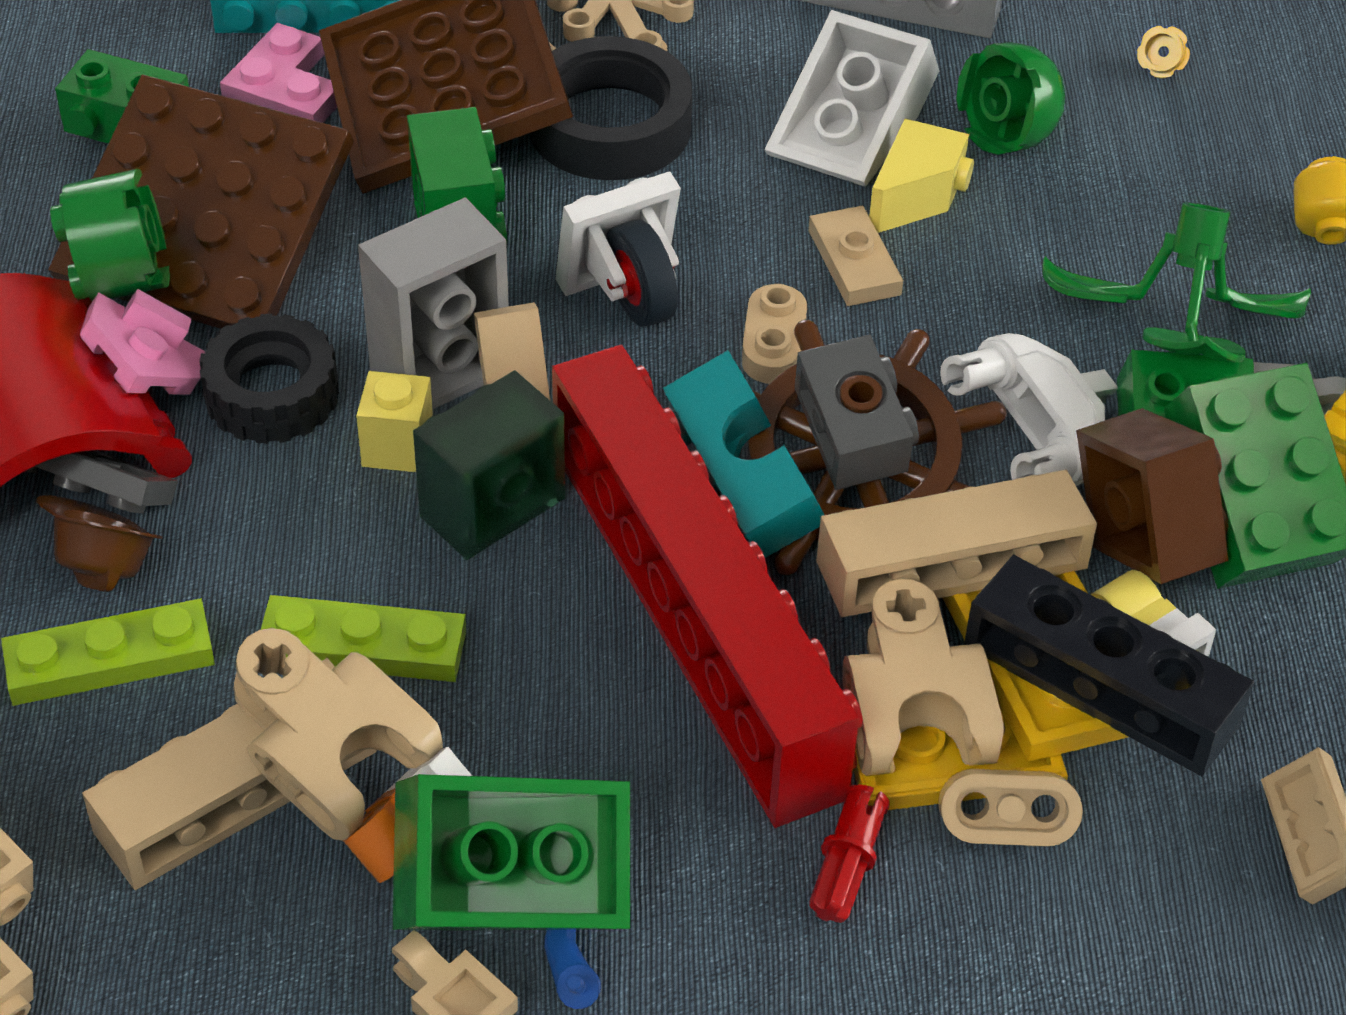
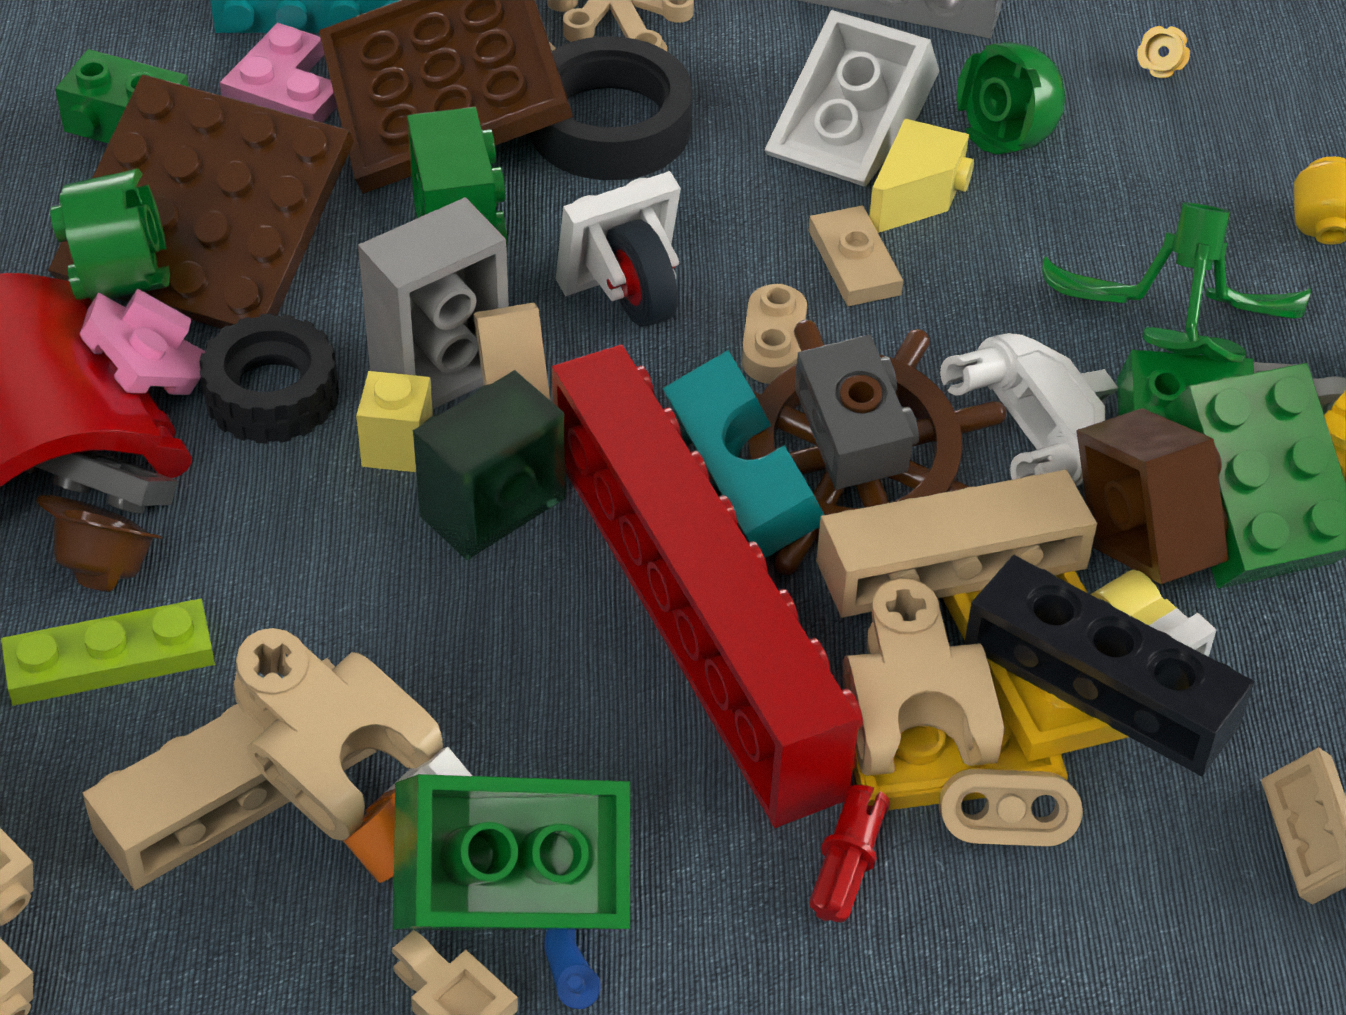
lime plate [260,595,466,682] -> none

